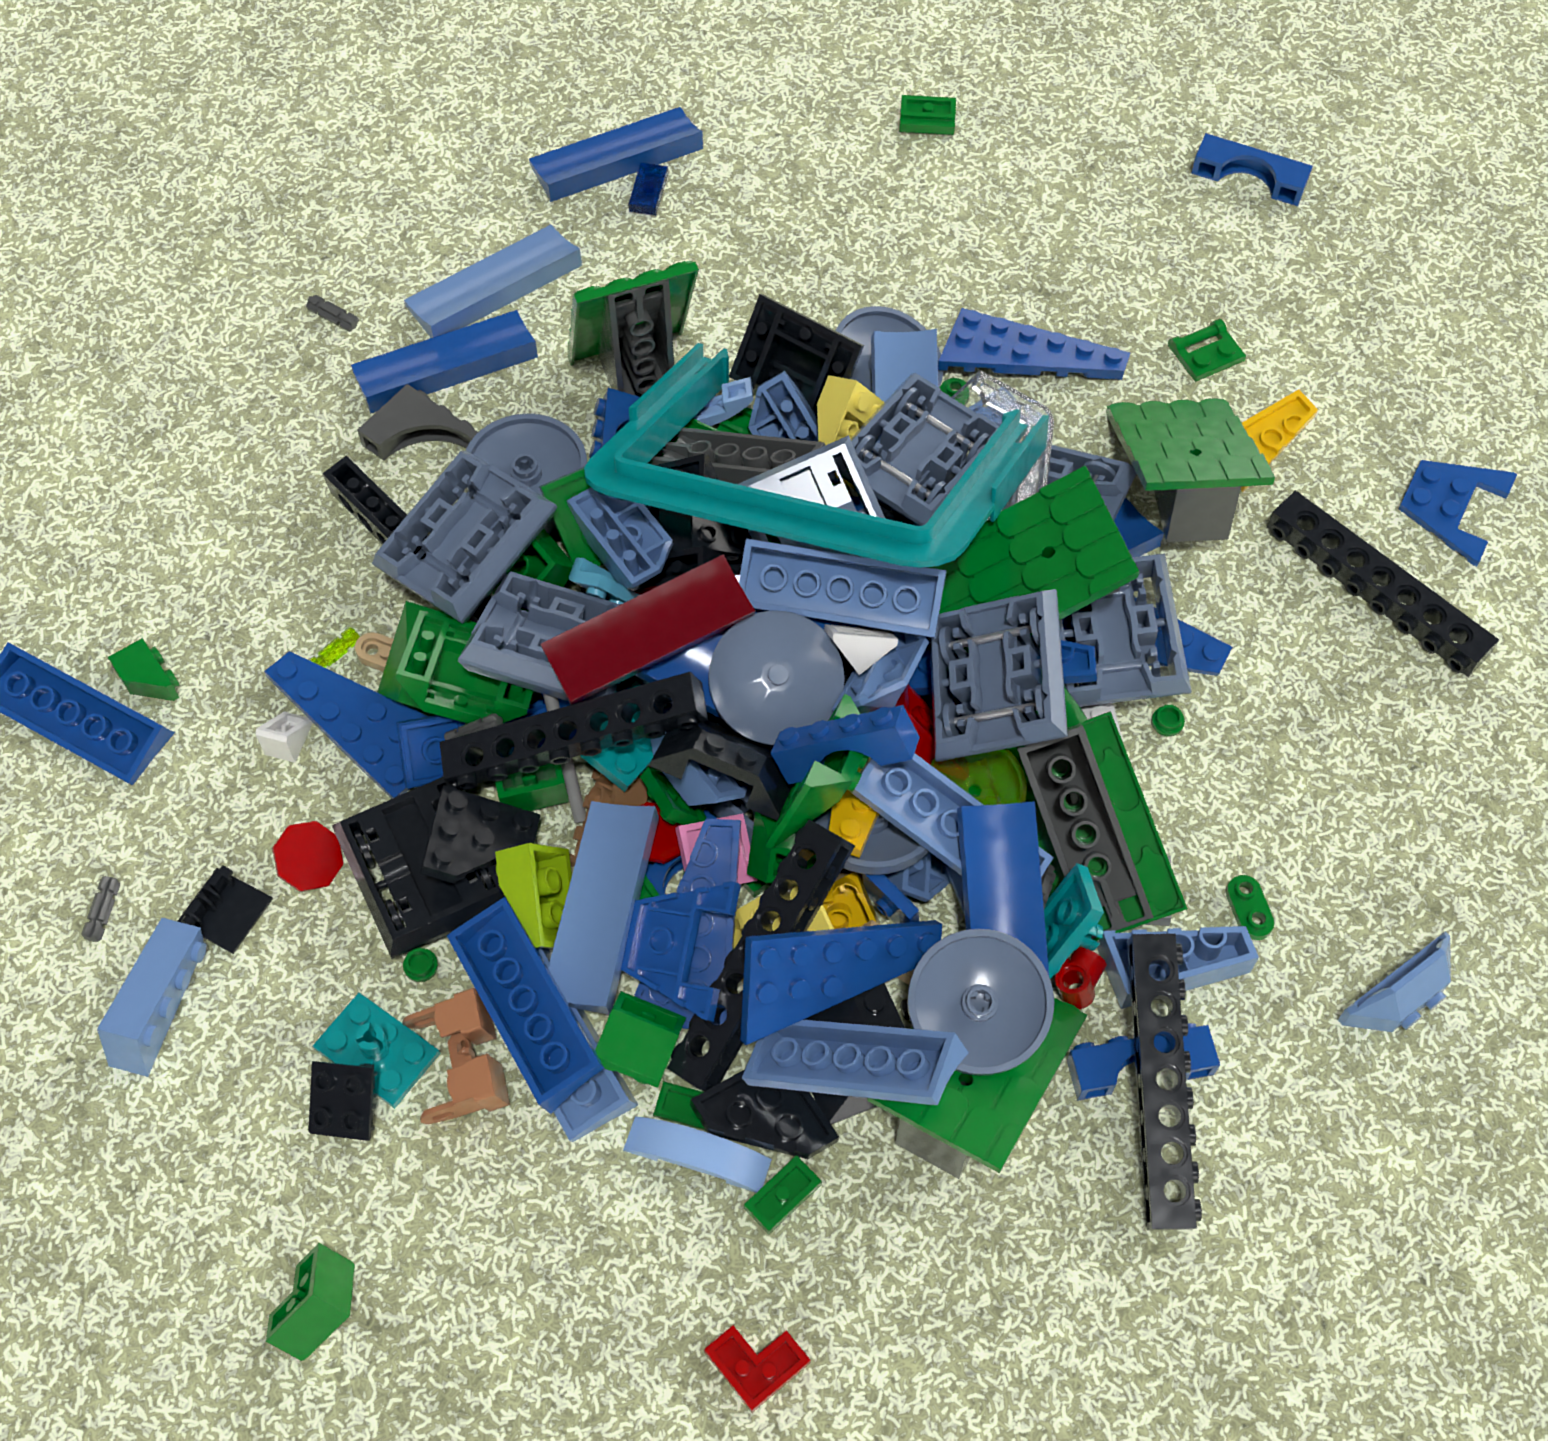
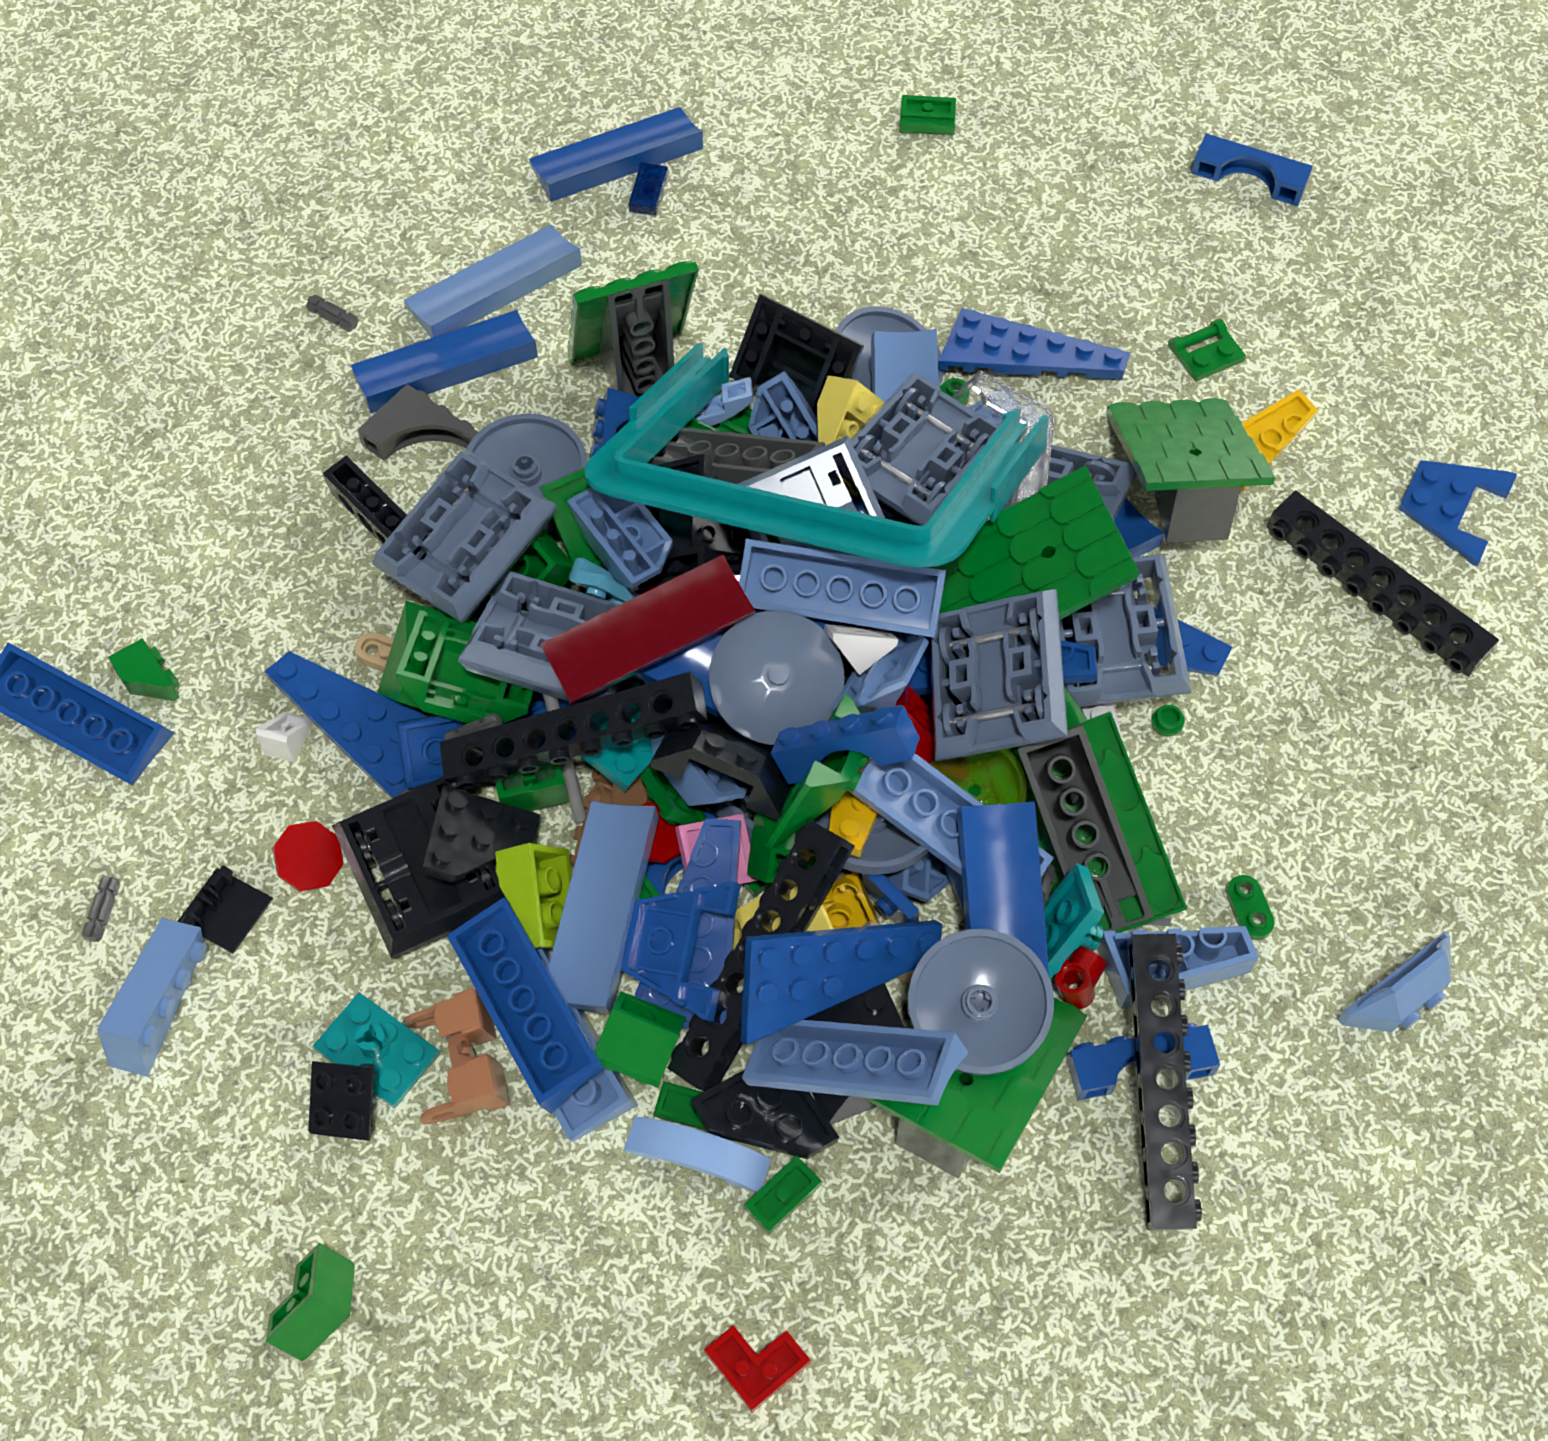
clear neon green axle [309,627,360,668] -> none
green plate [403,948,438,982] -> none

